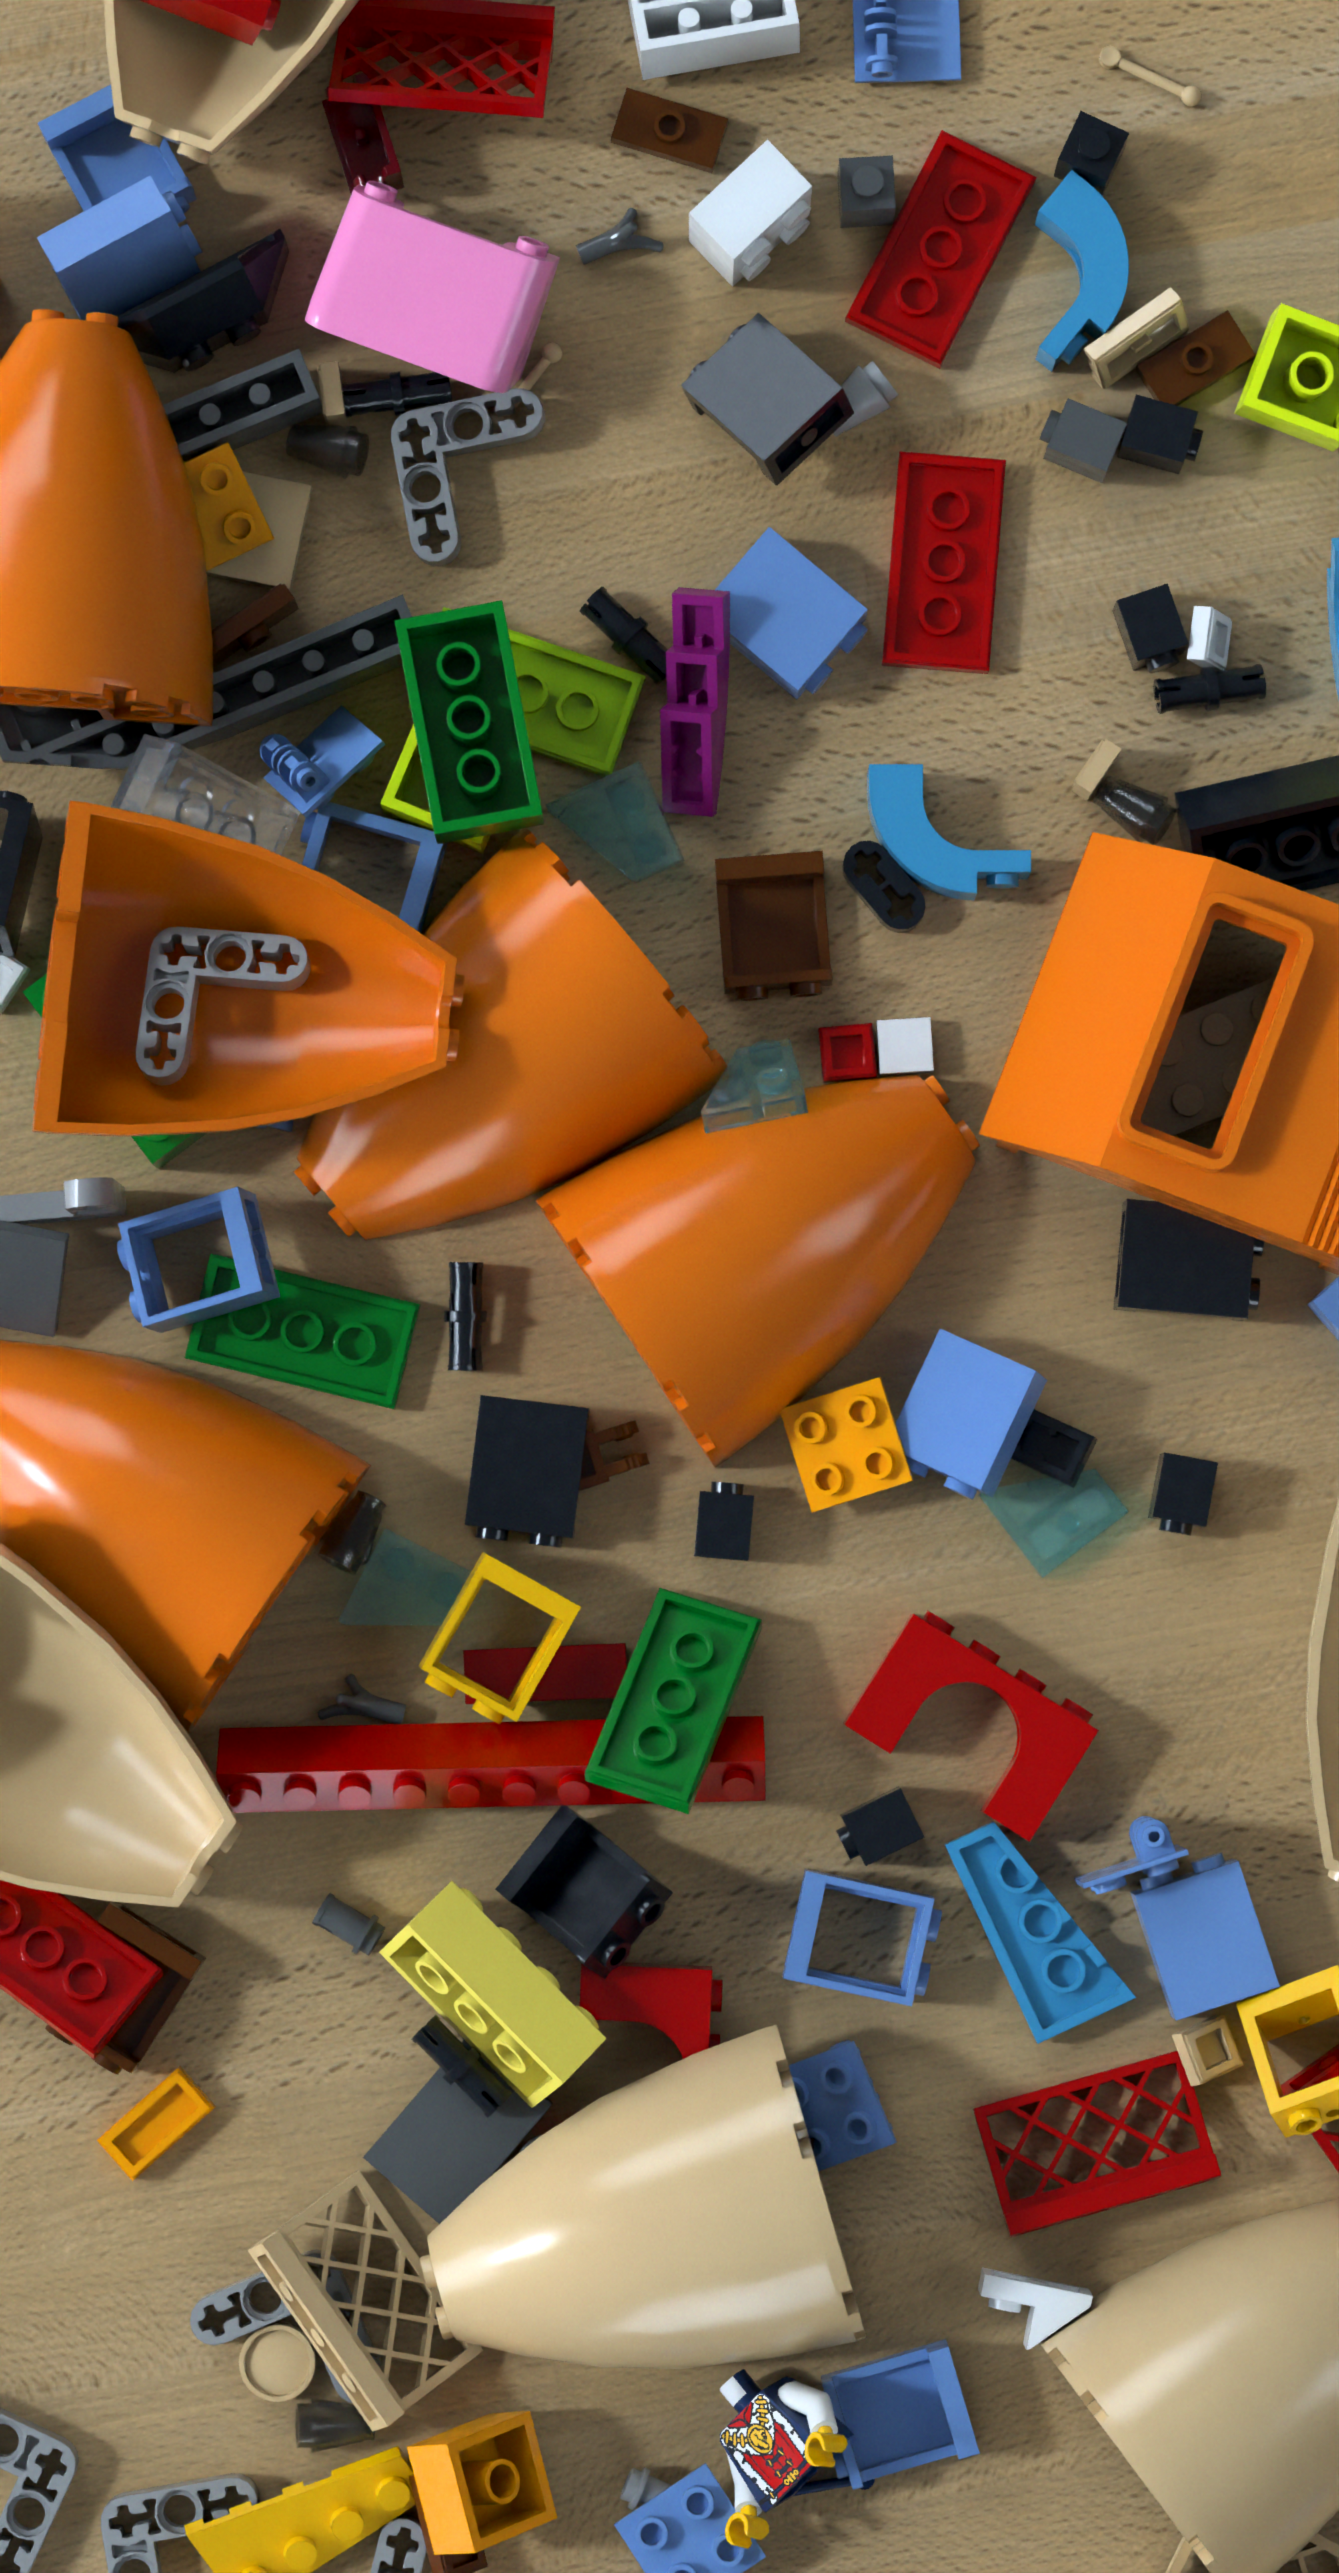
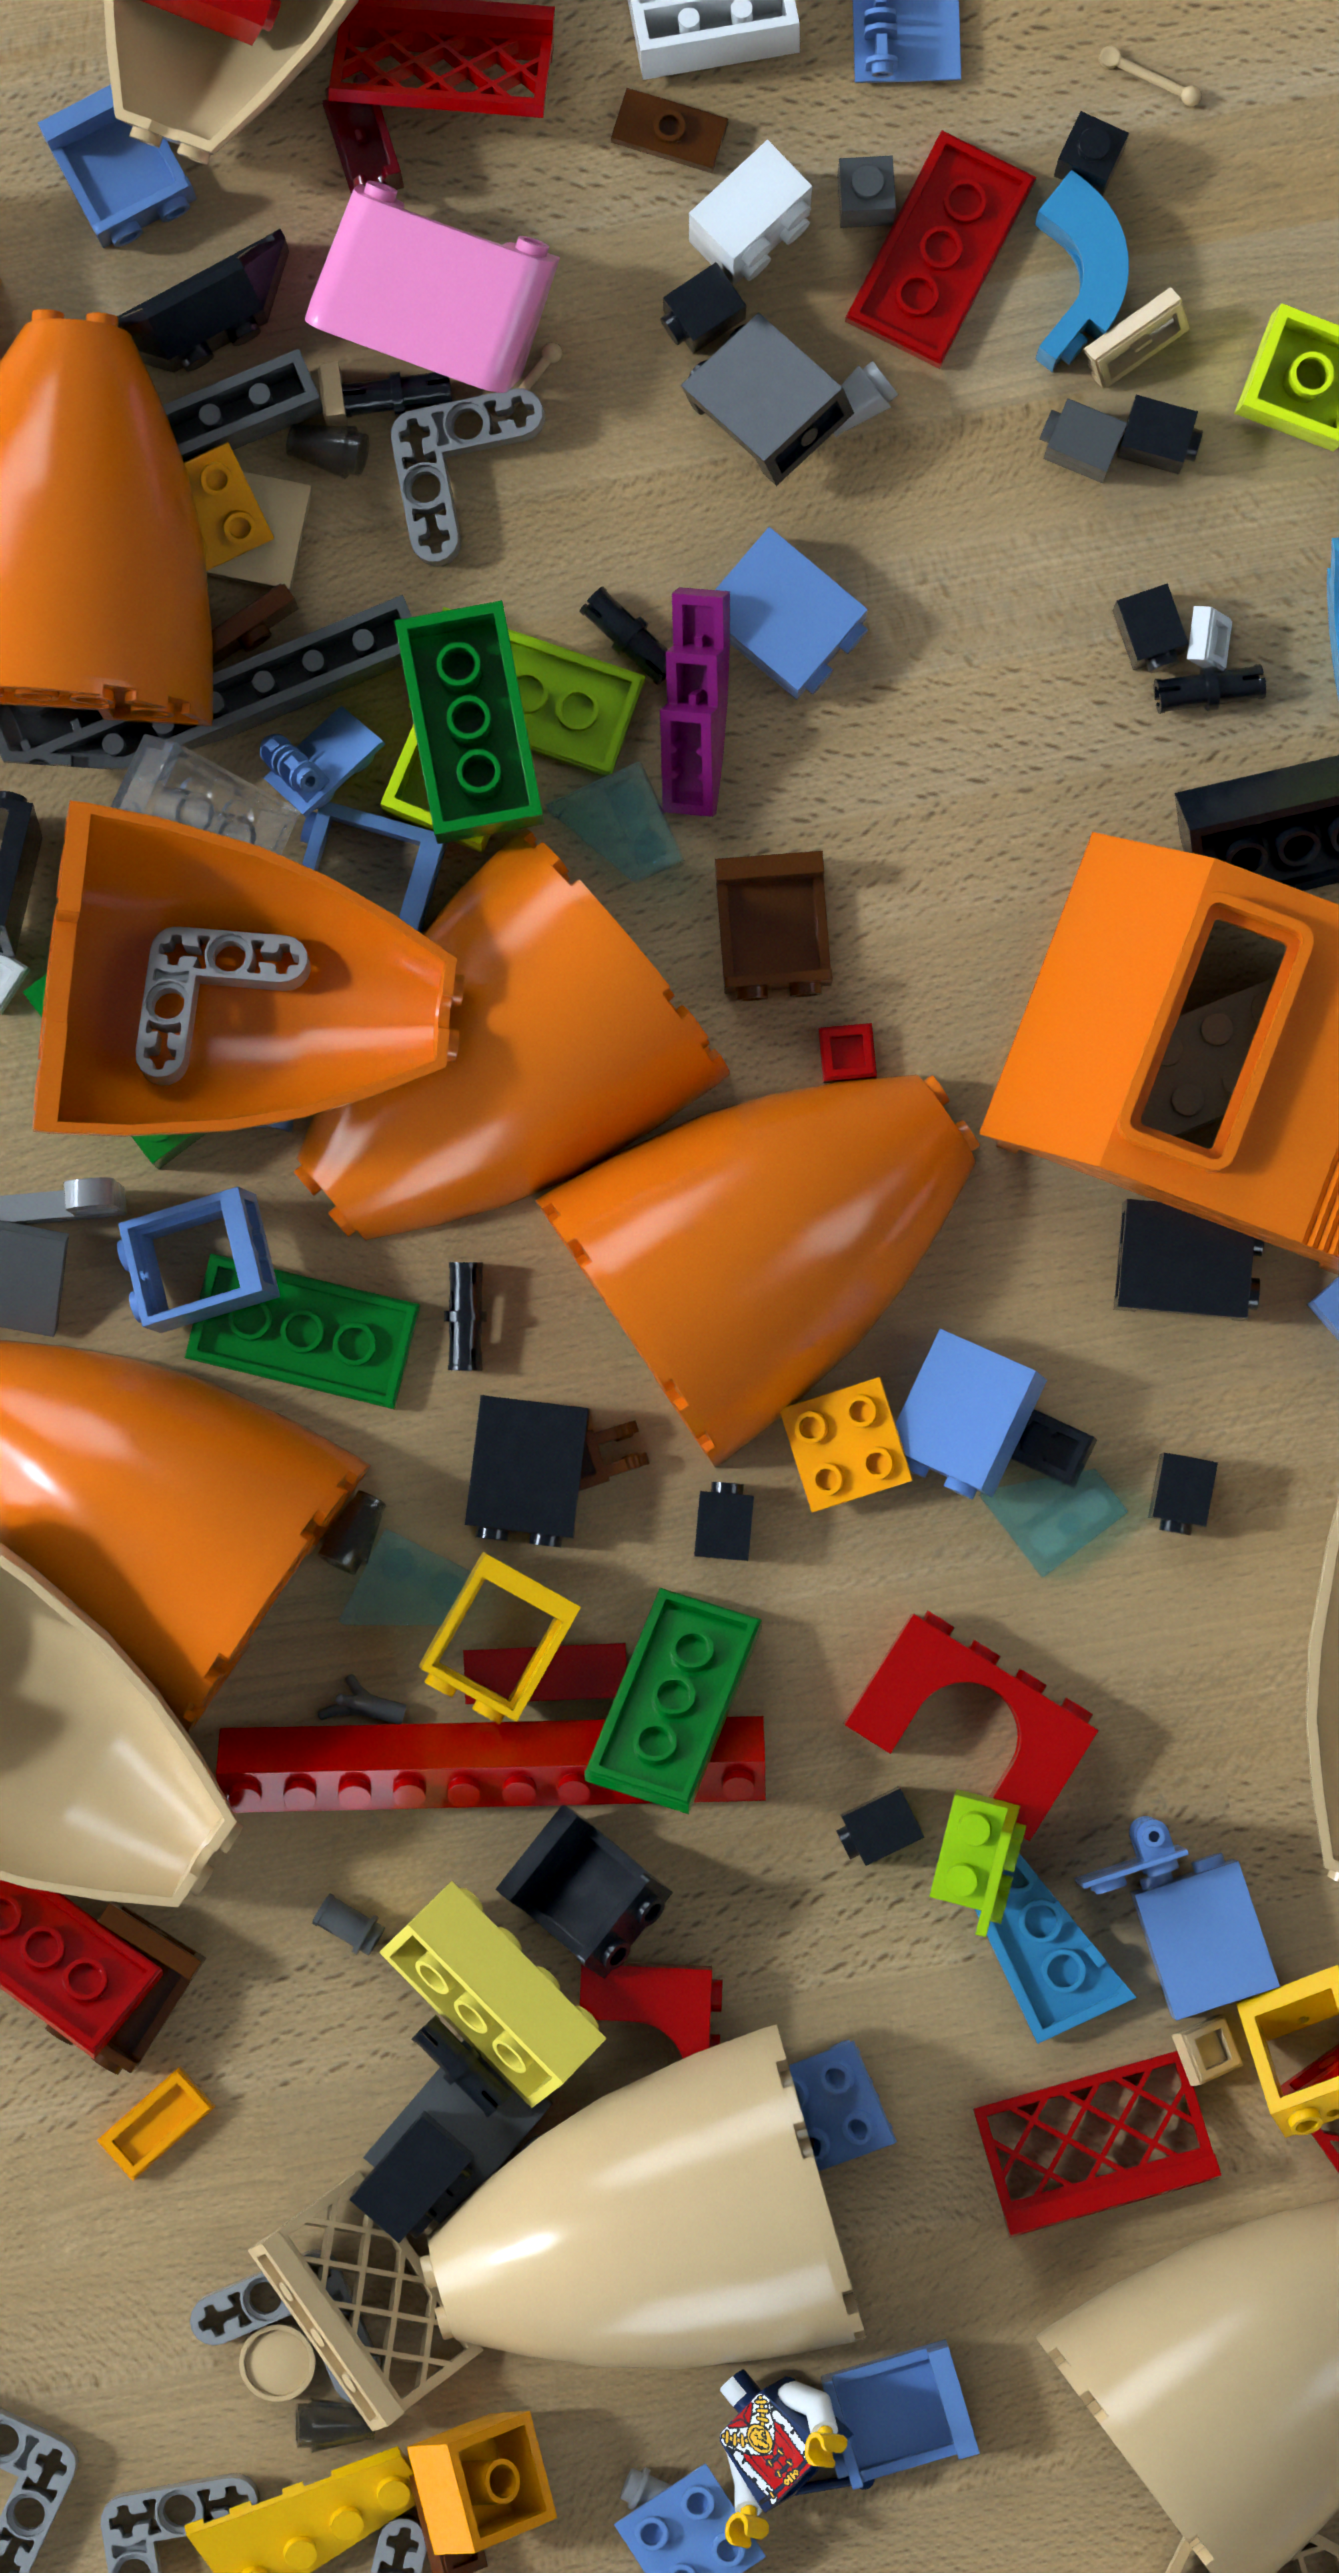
medium blue brick [37,175,202,320] -> none
dark grey bar [576,208,664,265] -> none
clear light blue wing [701,1038,808,1133] -> none
medium blue window [782,1868,942,2006] -> none
black beam [842,841,926,933] -> none
dark azure arch [867,764,1031,901] -> none
white tile [876,1017,934,1076] -> none
red tile [882,451,1006,674] -> none
white slope [978,2267,1093,2350] -> none
tan tile [1071,739,1121,801] -> none
clear smoke cone [1093,775,1177,845] -> none
reddish brown plate [1135,310,1256,406] -> none
none -> black brick [349,2111,473,2243]
none -> black brick [660,262,746,354]
none -> lime bracket [929,1789,1026,1937]

